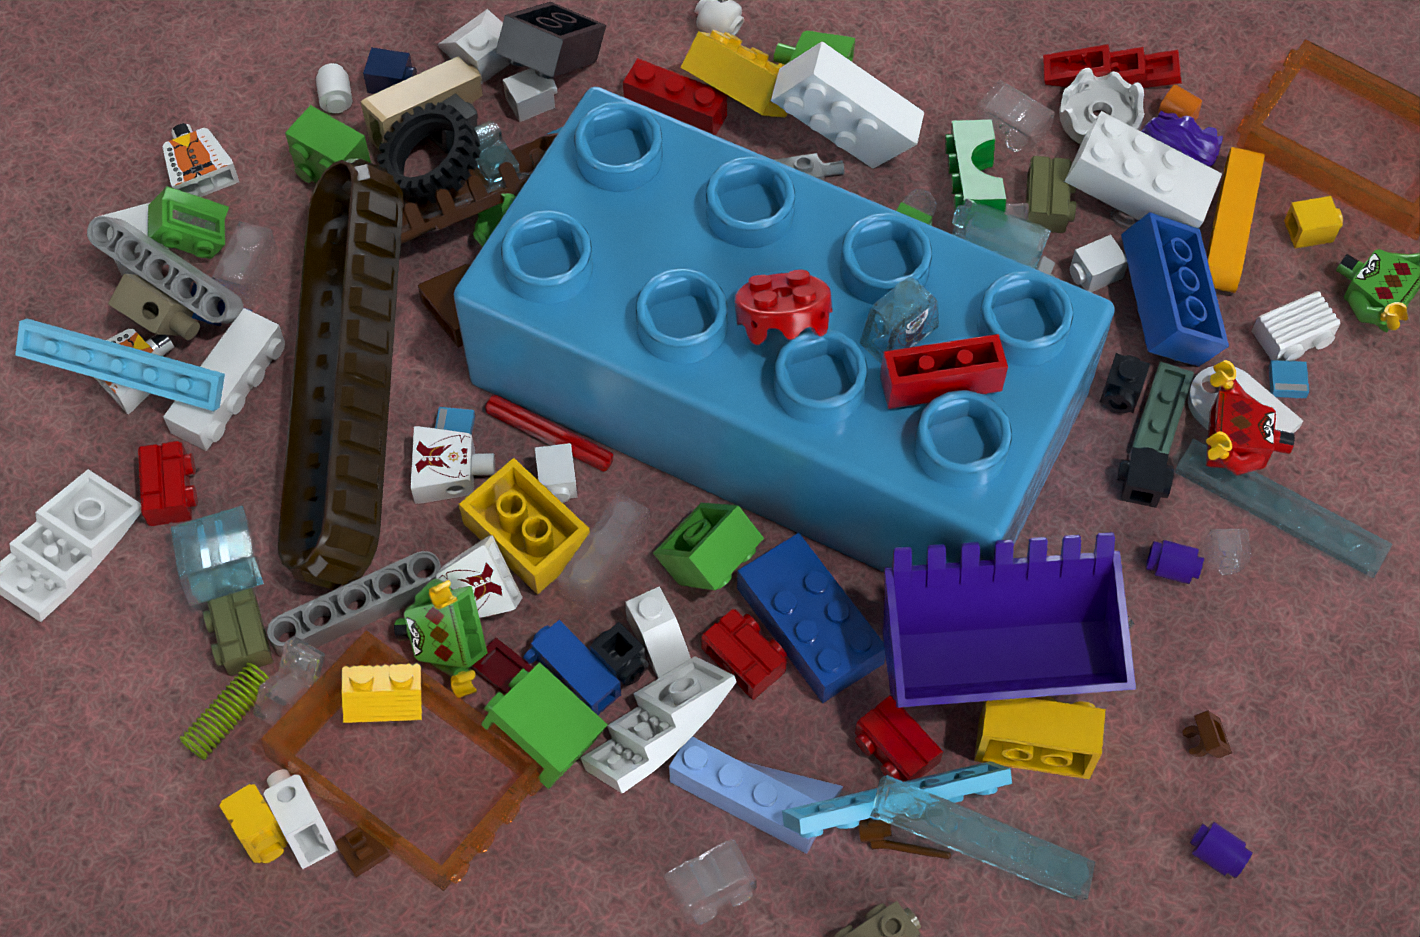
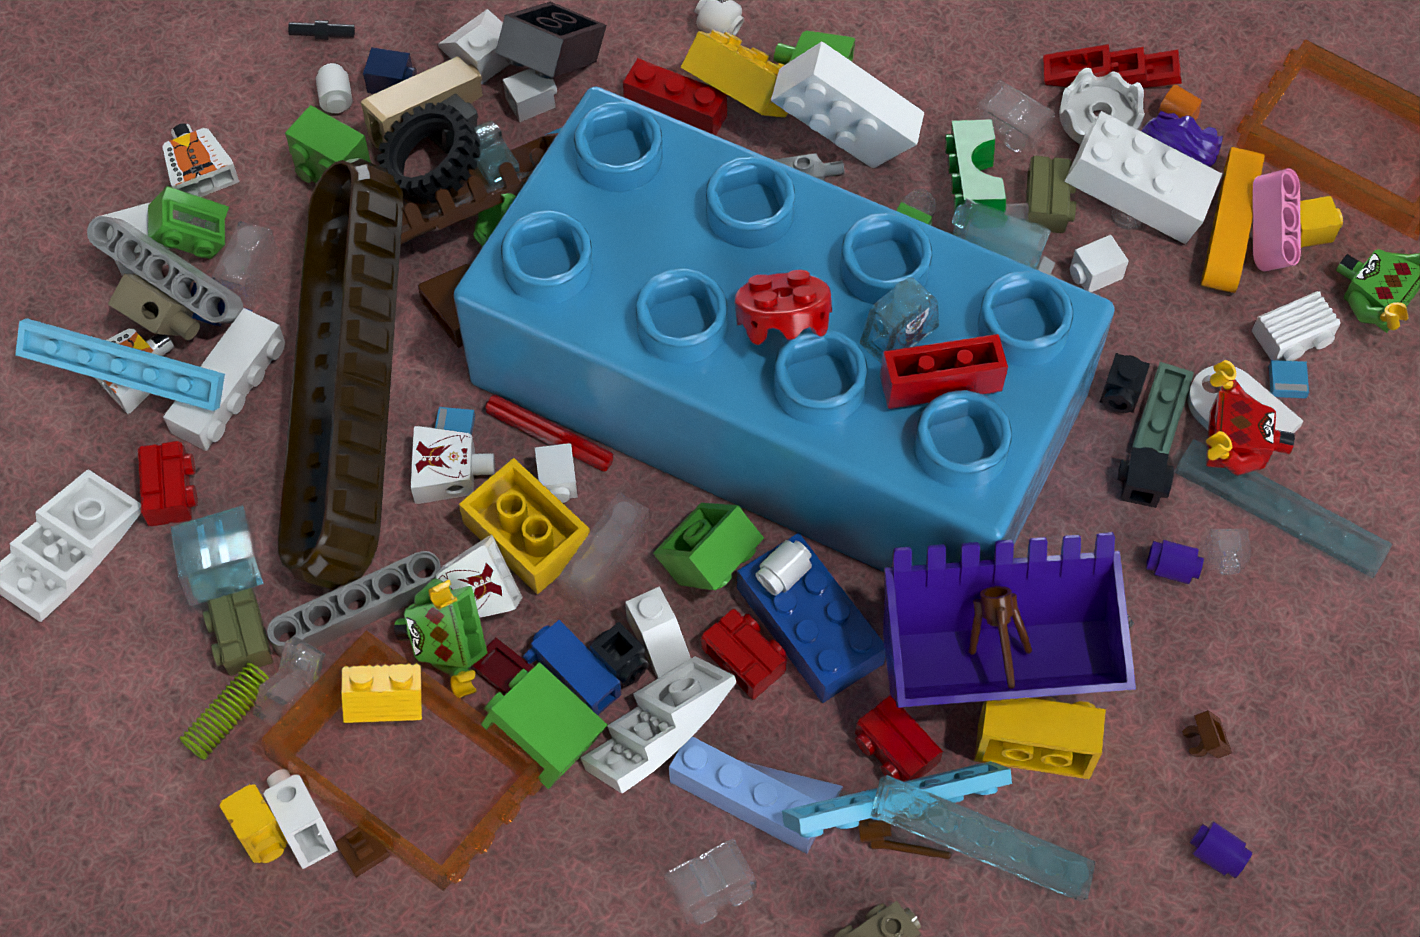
blue brick [1121,212,1229,367] -> none
none -> black bar [288,20,355,40]
none -> white brick [756,540,812,596]
none -> reddish brown plant [968,586,1032,689]
none -> bright pink beam [1253,168,1301,272]

